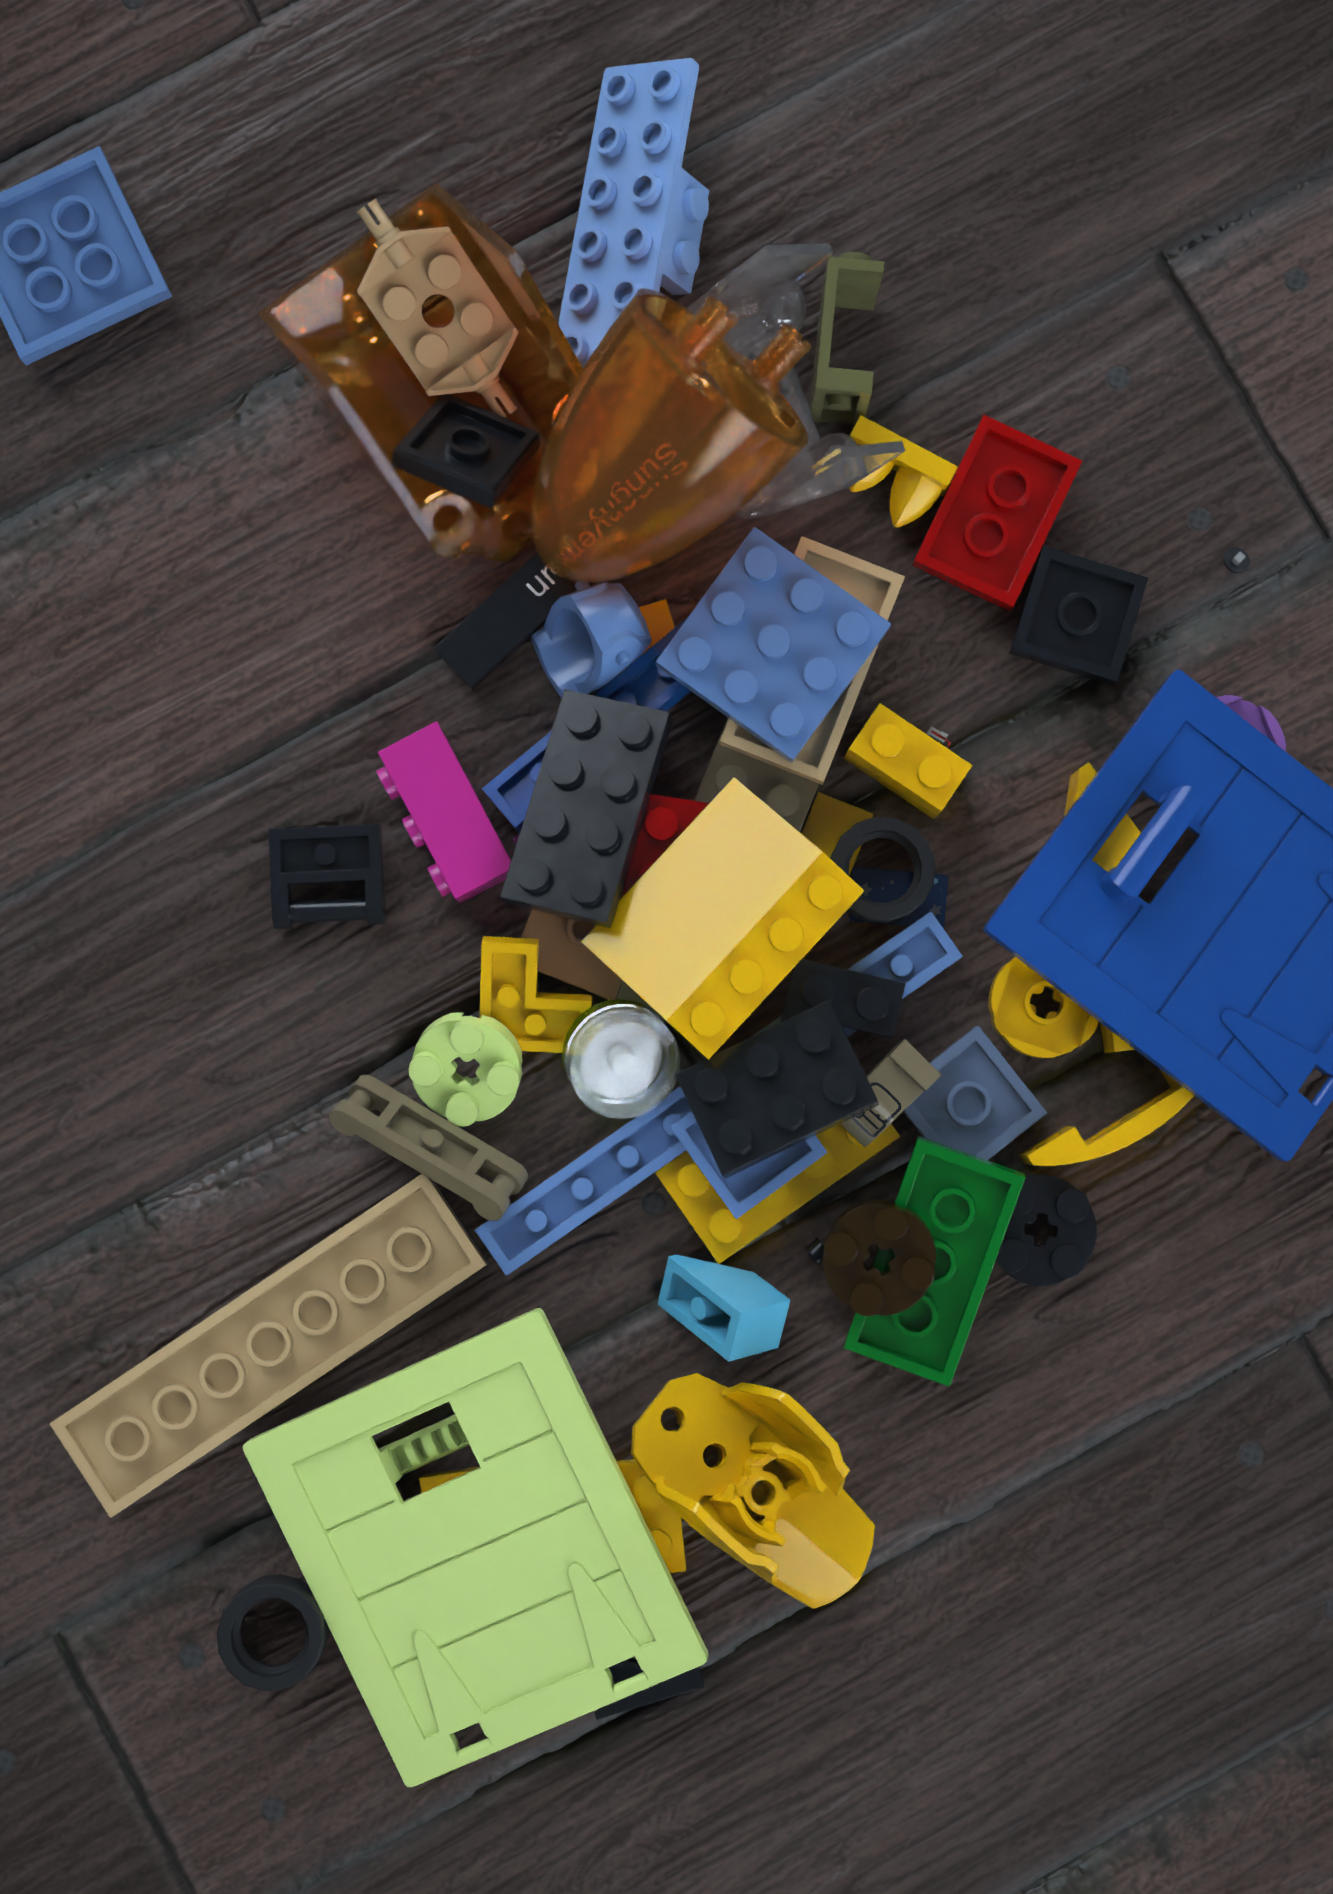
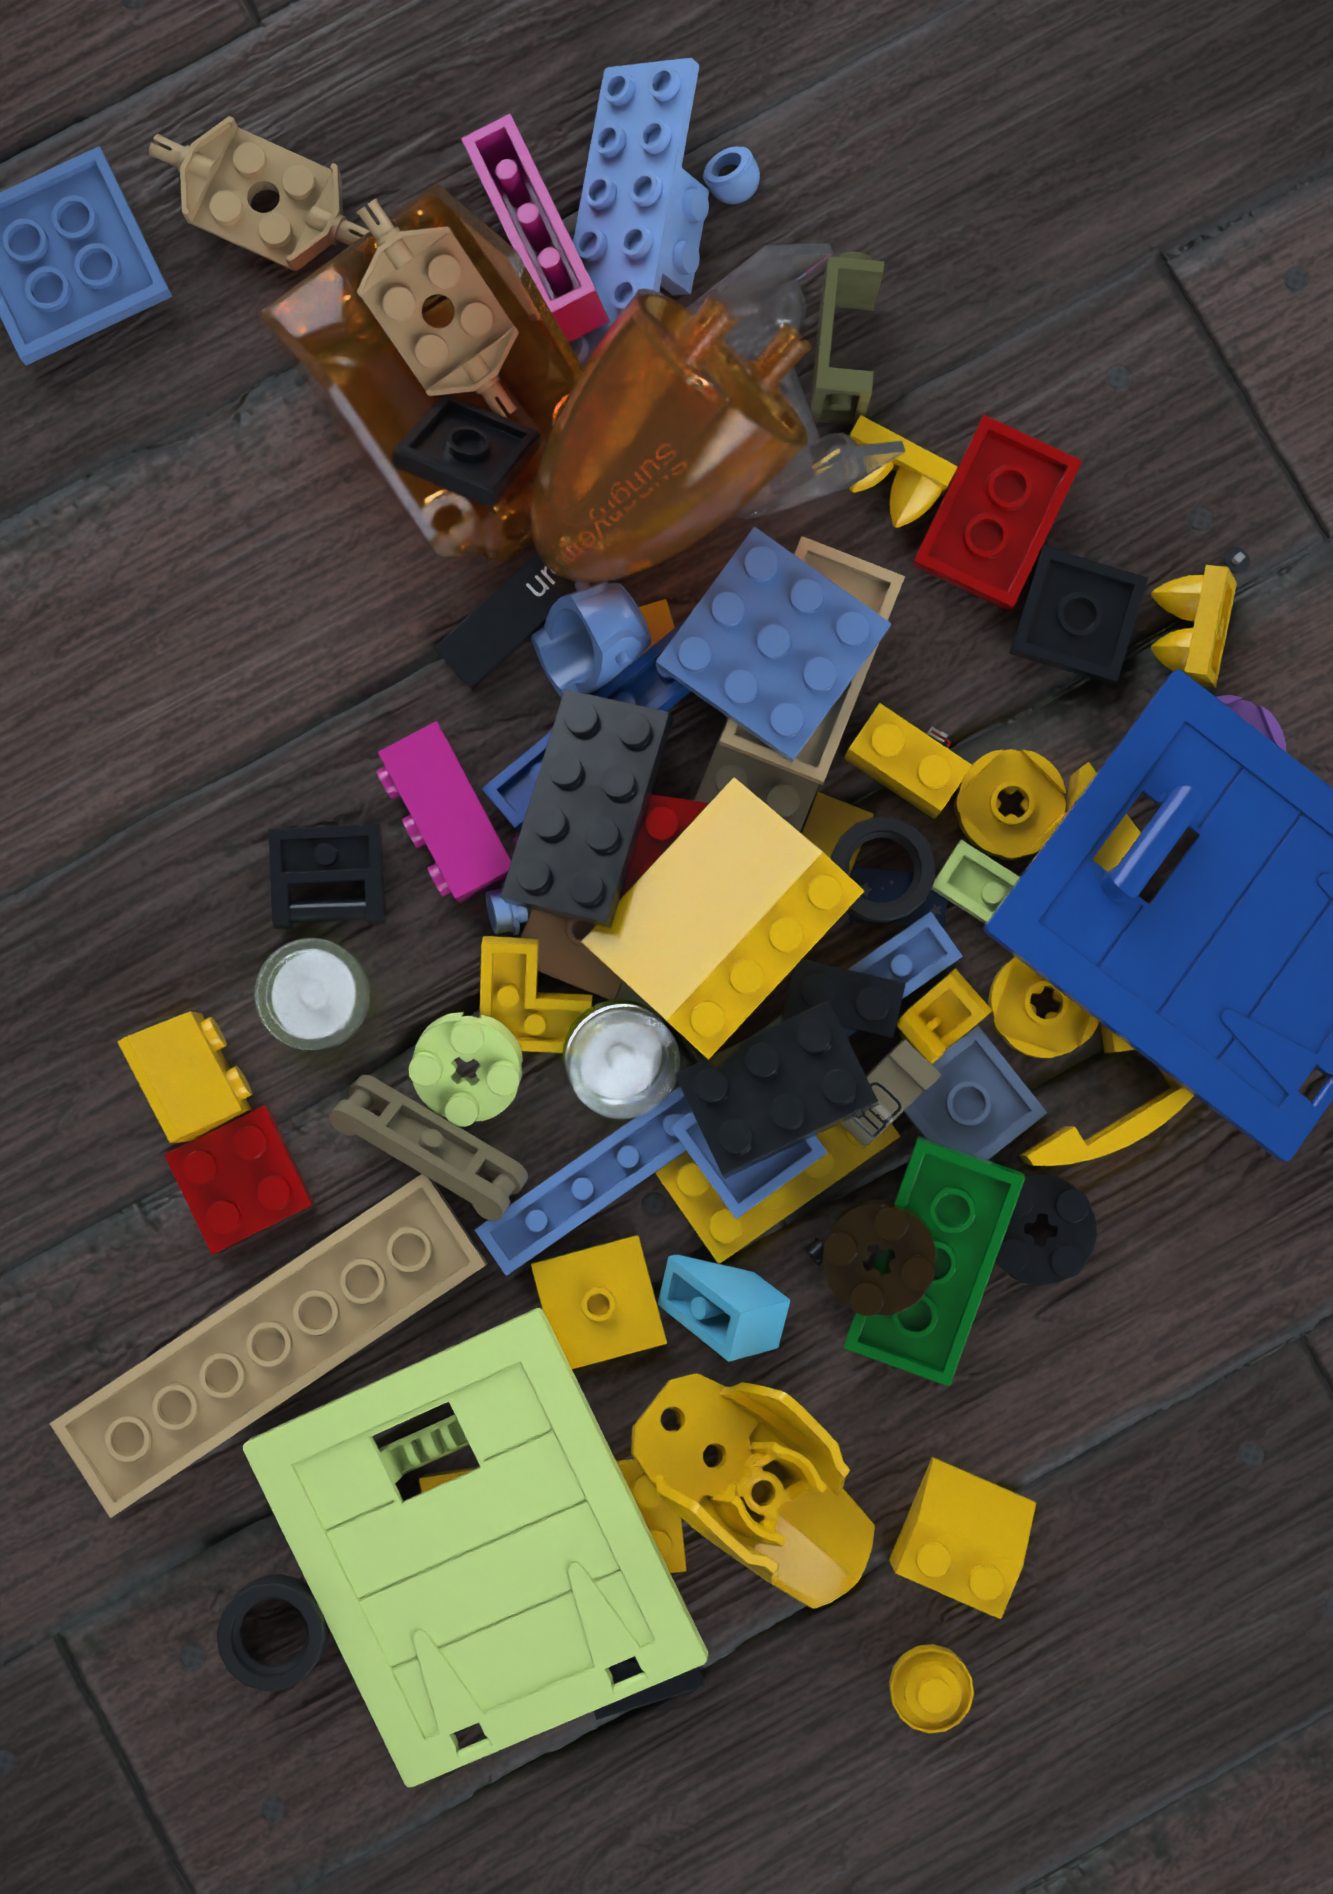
none -> yellow slope [117,1011,252,1143]
none -> tan plate [149,116,374,271]
none -> red plate [164,1105,315,1255]
none -> clear piece [254,938,372,1051]
none -> dark pink brick [461,114,610,346]
none -> light blue plate [485,882,528,936]
none -> yellow plate [531,1234,667,1369]
none -> light blue piece [703,147,760,204]
none -> yellow slope [889,1457,1036,1619]
none -> yellow plate [889,1644,974,1733]
none -> yellow bracket [896,968,992,1064]
none -> yellowish green plate [931,840,1019,924]
none -> yellow plate [954,749,1066,861]
none -> yellow tile [1151,565,1237,688]

